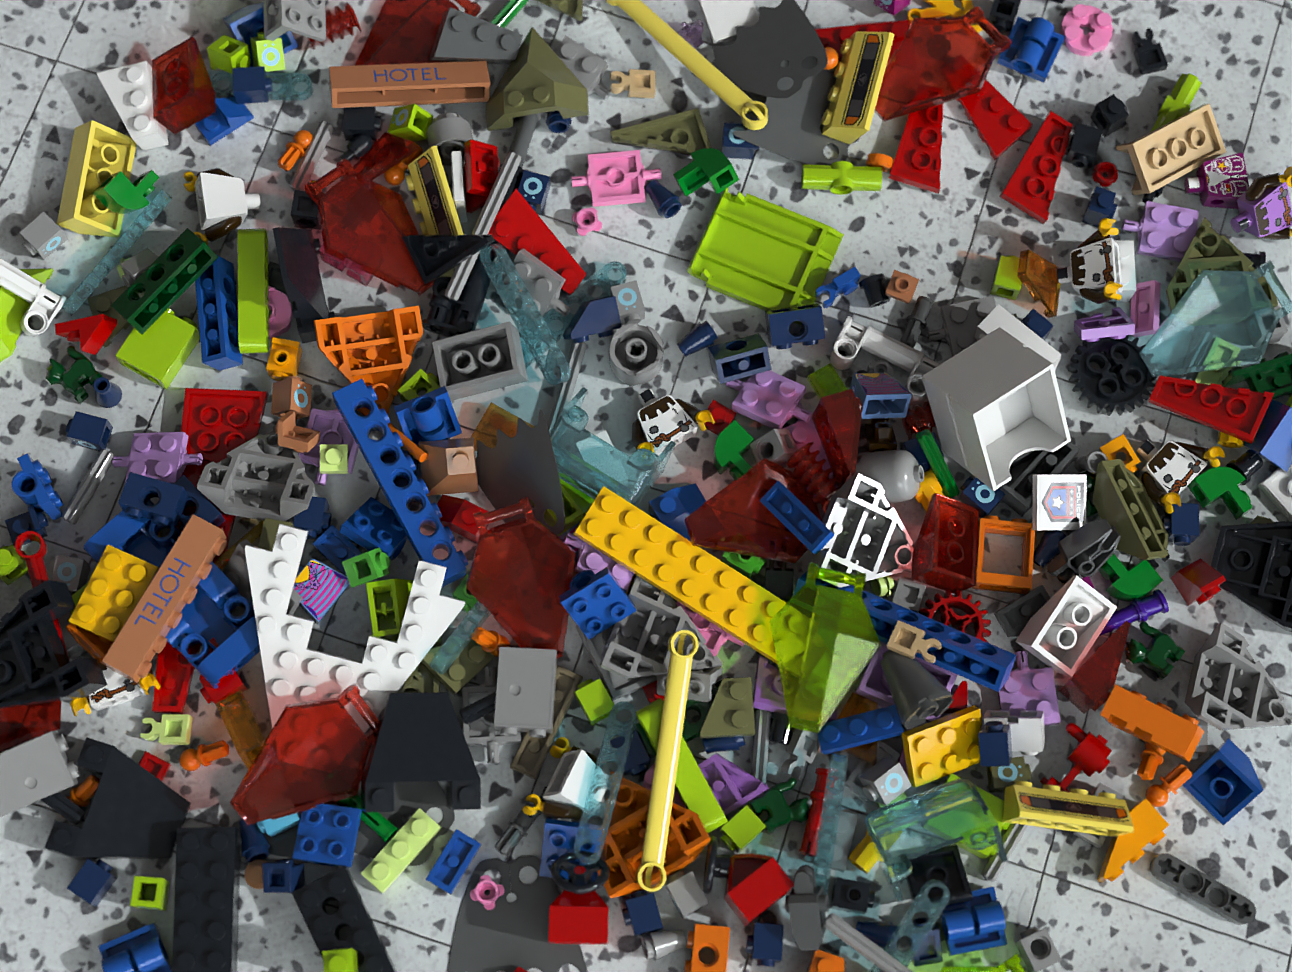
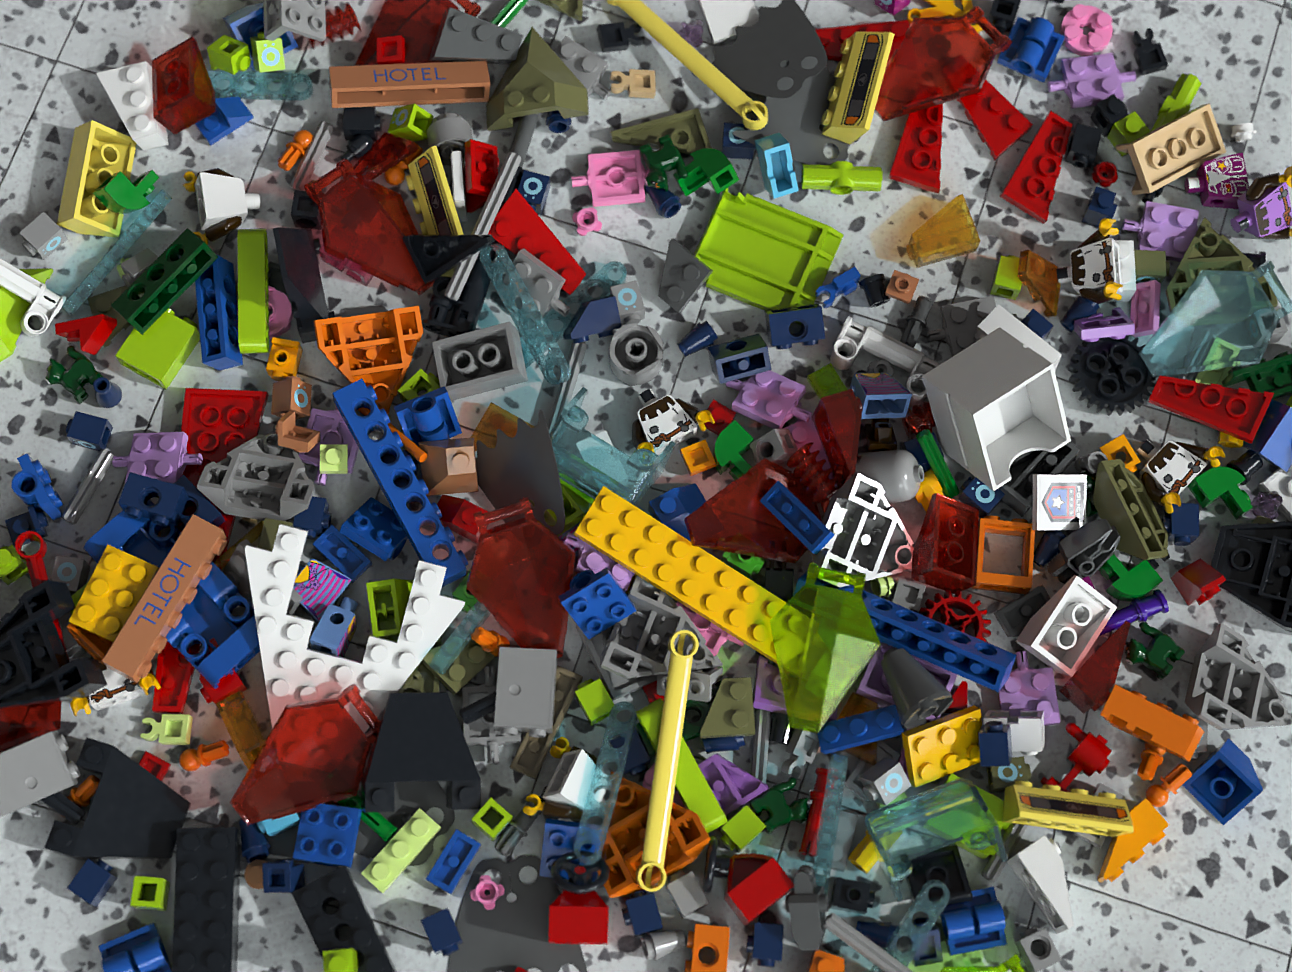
dark blue brick [233,66,273,104] -> none
bright green brick [342,547,390,588] -> none
orange axle [817,47,839,70] -> none
orange tile [866,153,893,172] -> none
tan plate [887,620,942,663] -> none
dark grey beam [1150,853,1256,925] -> none
none -> medium blue torso [310,597,358,658]
none -> red plate [377,35,405,65]
none -> dark blue brick [421,908,463,957]
none -> lime brick [471,798,513,841]
none -> black plate [597,22,645,53]
none -> dark green animal [639,135,688,191]
none -> dark grey wing [658,239,713,313]
none -> light orange plate [680,439,716,476]
none -> medium azure brick [755,133,799,199]
none -> clear yellow slope [906,194,980,268]
none -> white slope [1007,835,1074,934]
none -> lavender plate [1048,53,1136,109]
none -> dark blue cone [1060,296,1100,332]
none -> lime brick [1107,111,1150,157]
none -> olive brick [1134,250,1170,284]
none -> white plate [1230,123,1257,142]
none -> clear purple piece [1250,491,1283,520]

